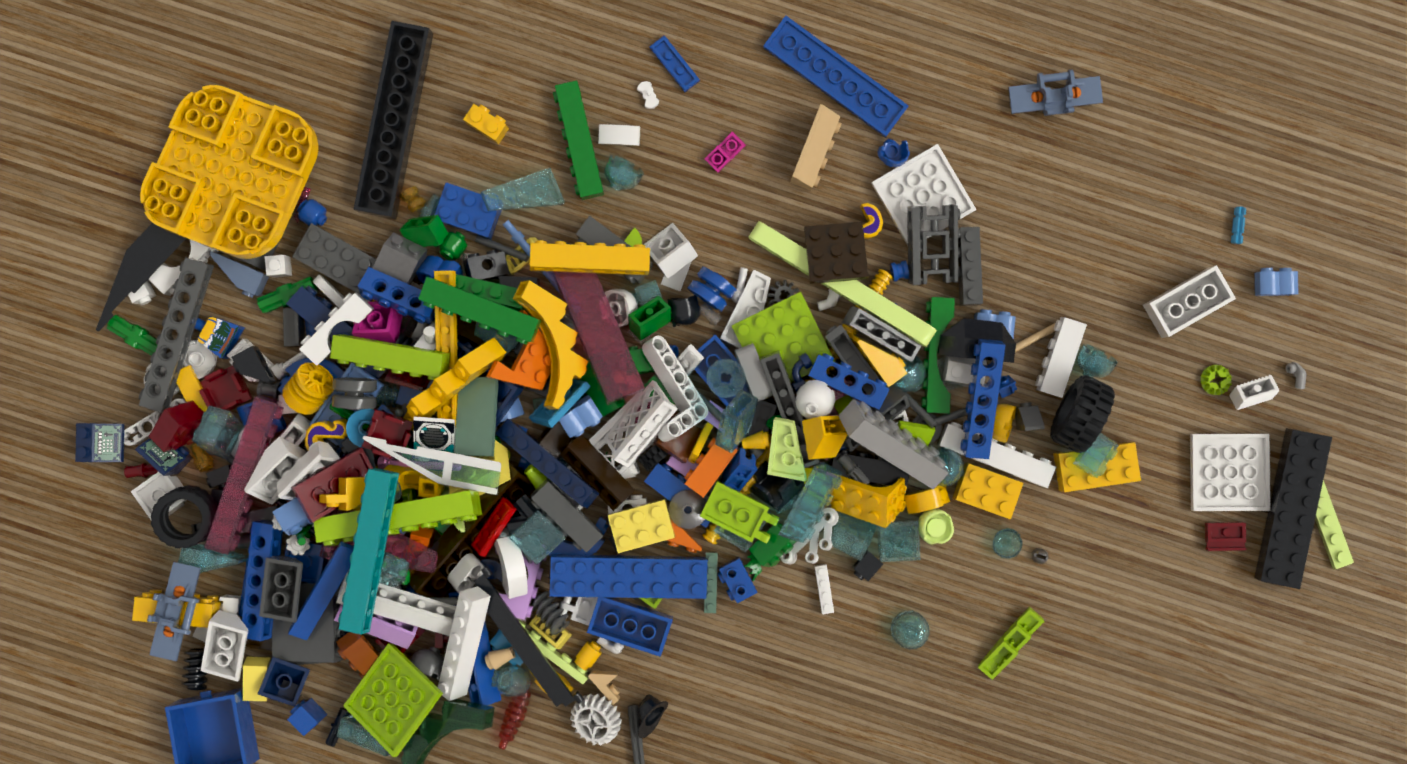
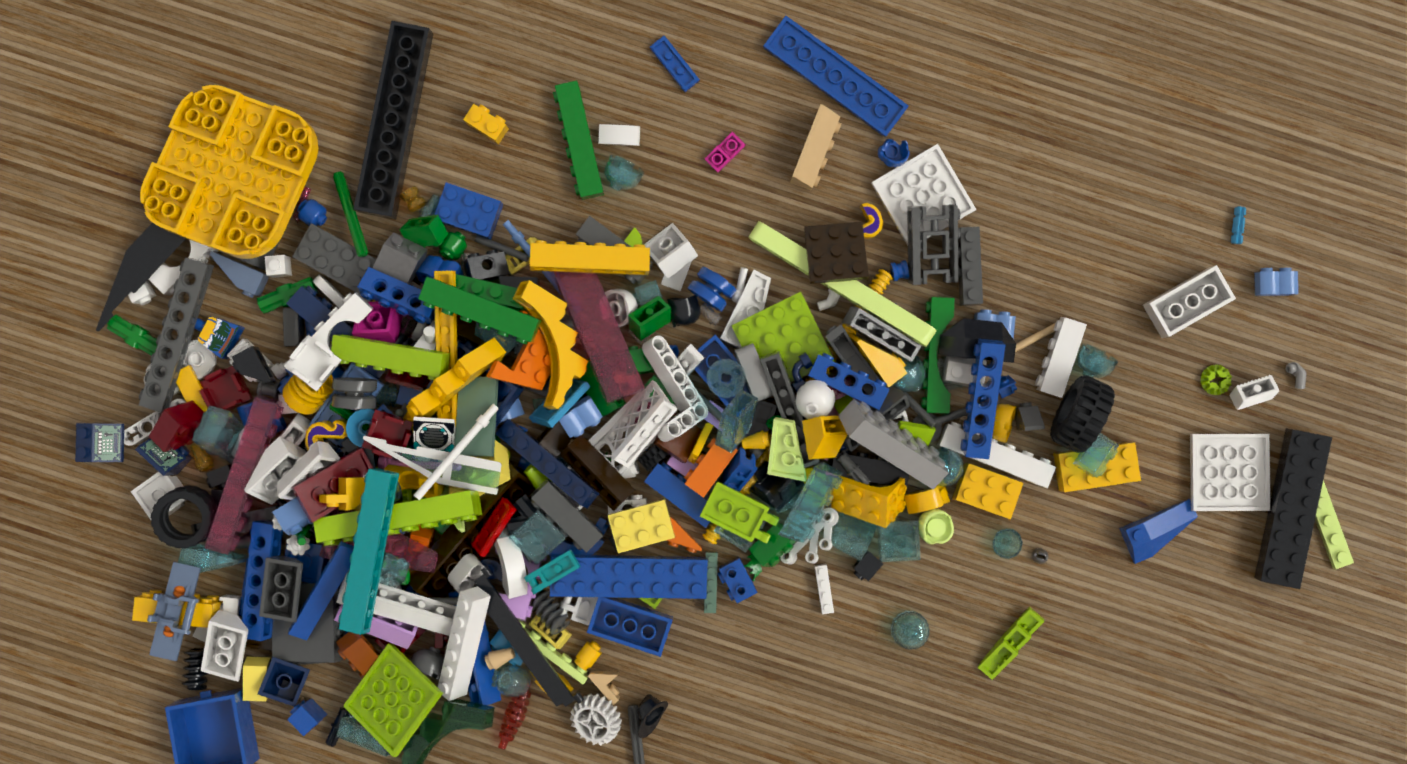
dark red axle [124,463,158,478] -> none
clear light blue wing [480,168,565,211] -> none
white arm [596,637,624,654] -> none
white piece [637,81,659,109] -> none
flat silver dish [669,490,706,529] -> none
dark grey gear [767,280,799,305] -> none
sand blue piece [1008,69,1103,116] -> none
dark red plate [1205,522,1246,551] -> none
none -> white panel [284,336,342,392]
none -> green axle [333,171,368,257]
none -> white bar [413,404,499,500]
none -> teal plate [524,550,581,595]
none -> blue wedge [1119,499,1198,564]

